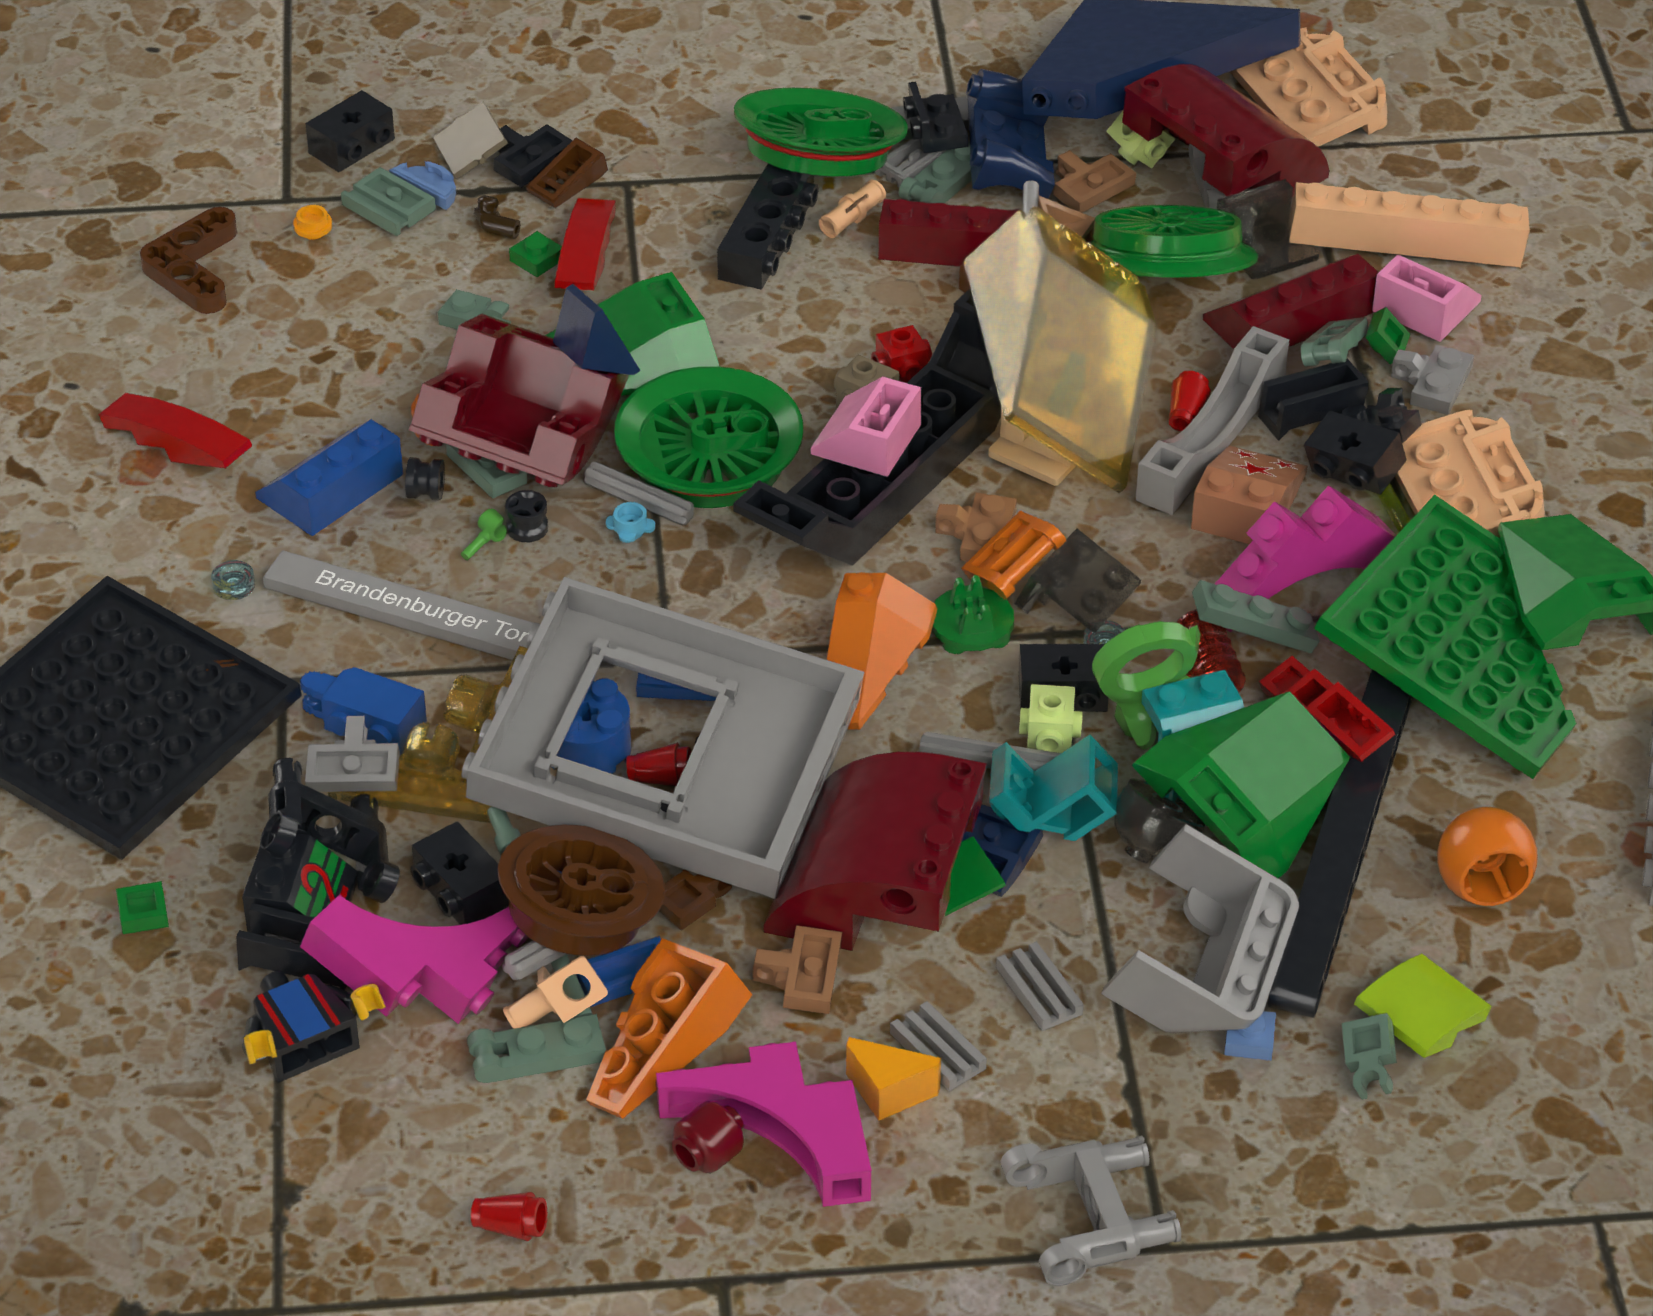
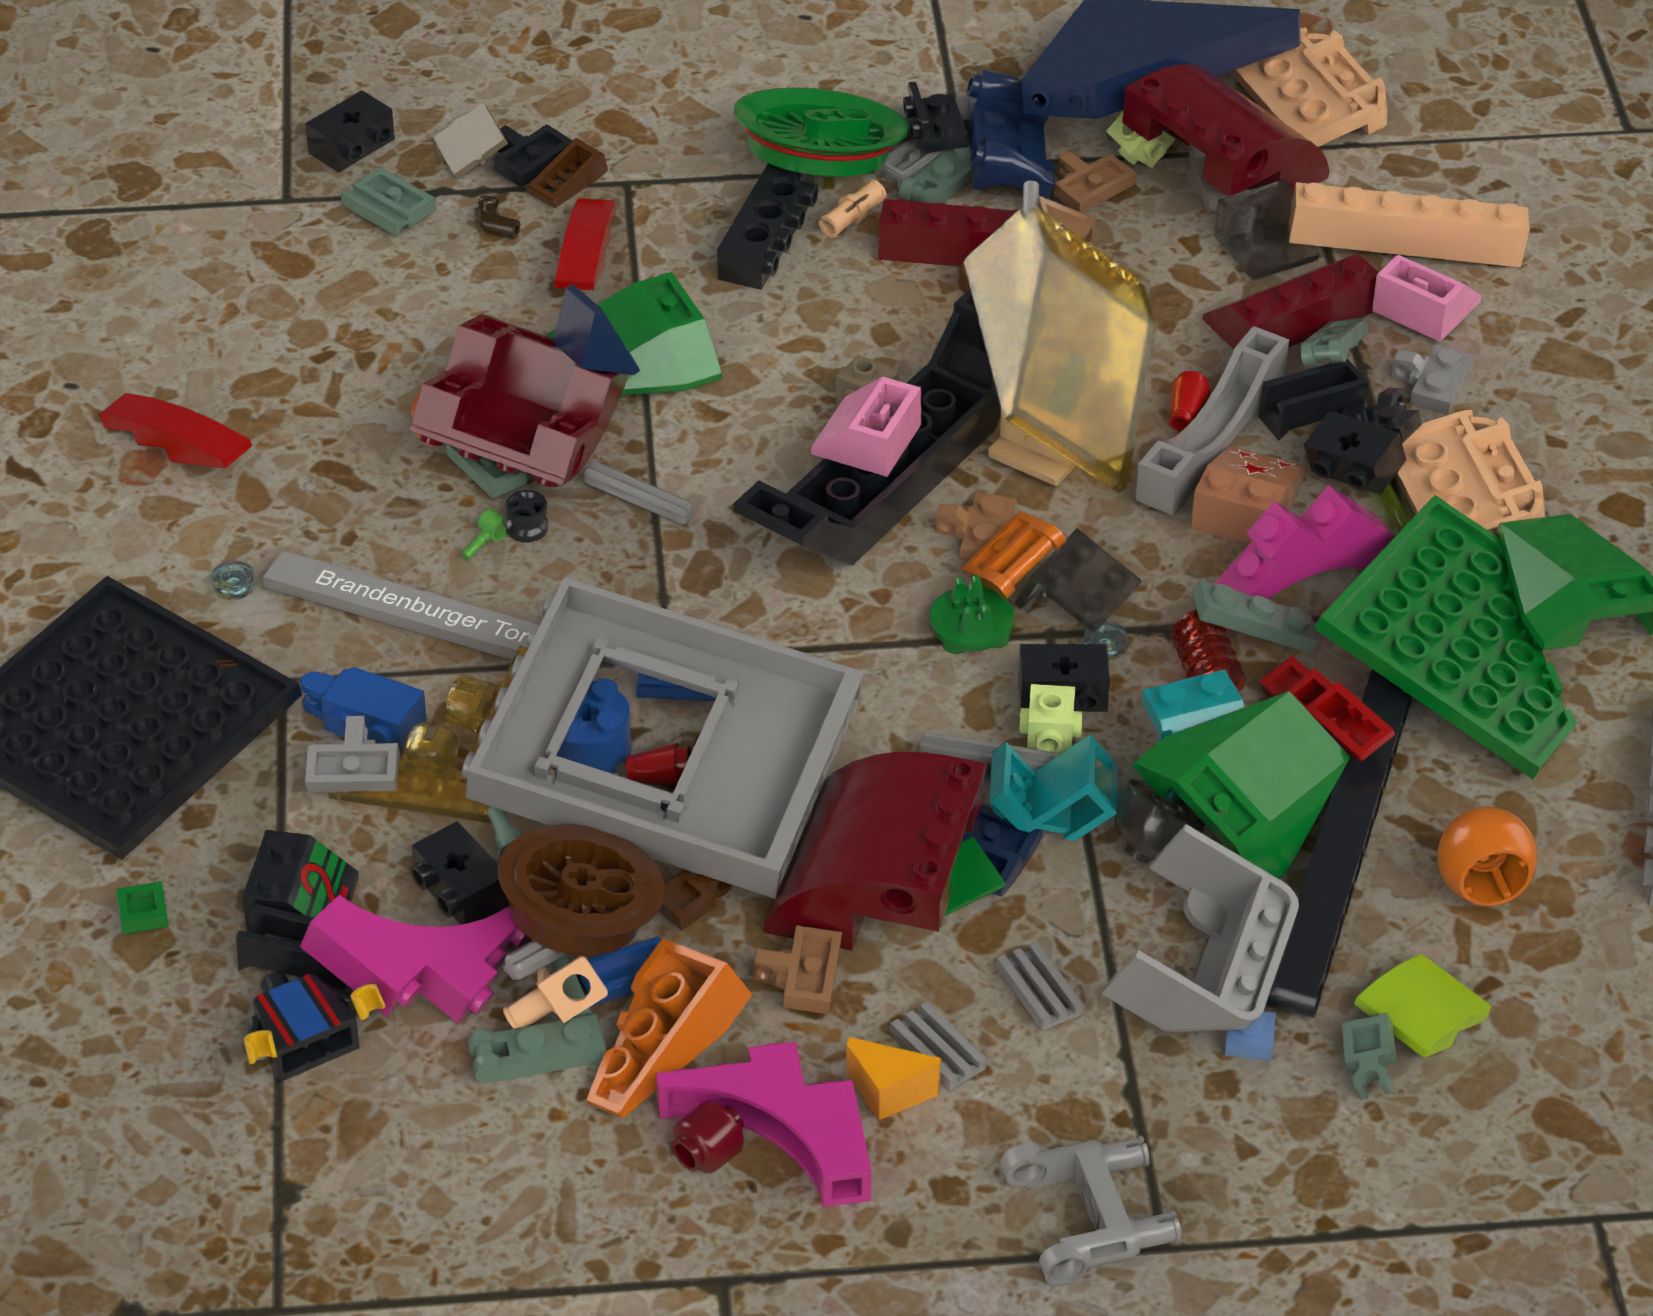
reddish brown beam [140,207,237,314] -> none
blue slope [255,419,403,536] -> none
black connector [260,758,400,903] -> none
light orange plate [293,205,332,240] -> none
medium blue plate [389,161,456,210] -> none
black wheel [405,457,445,500] -> none
sand green plate [437,289,511,329] -> none
red cone [471,1192,548,1241] -> none
green plate [509,231,562,277] -> none
medium azure plate [606,502,655,543] -> none
green piece [614,366,804,508] -> none
orange wedge [827,572,937,730] -> none
red brick [871,325,932,383] -> none
green piece [1077,205,1258,278] -> none
bright green animal [1092,621,1201,750] -> none
green plate [1365,307,1411,365] -> none

